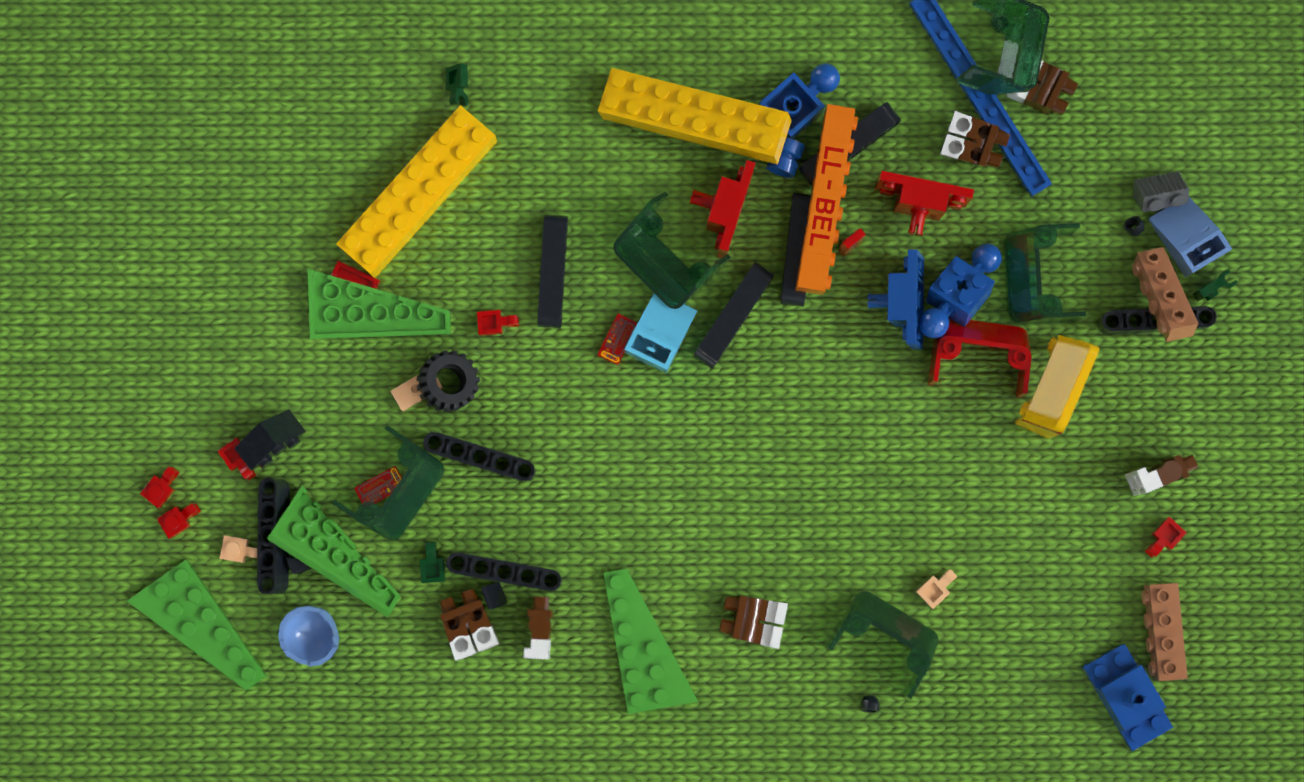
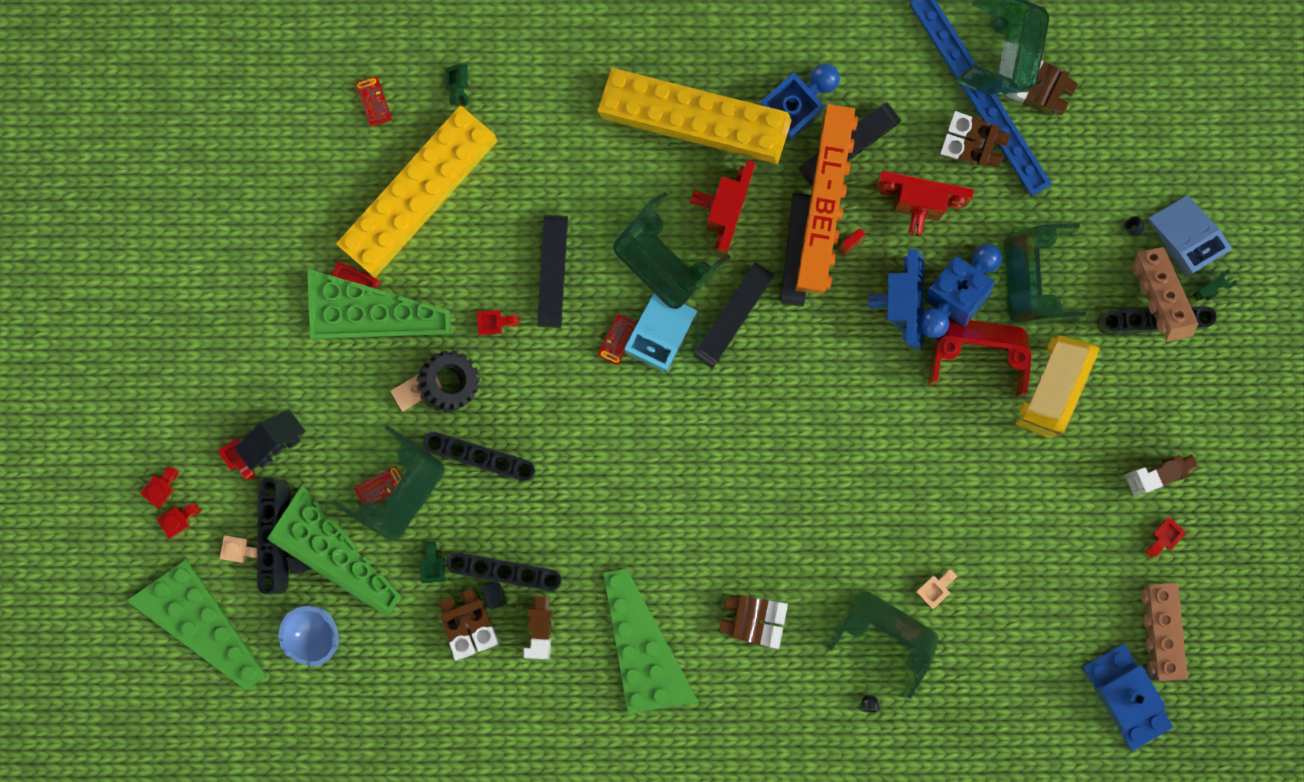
blue wheel [766,137,805,178] -> none
dark grey brick [1133,170,1189,213] -> none
none -> red tile [356,76,393,127]

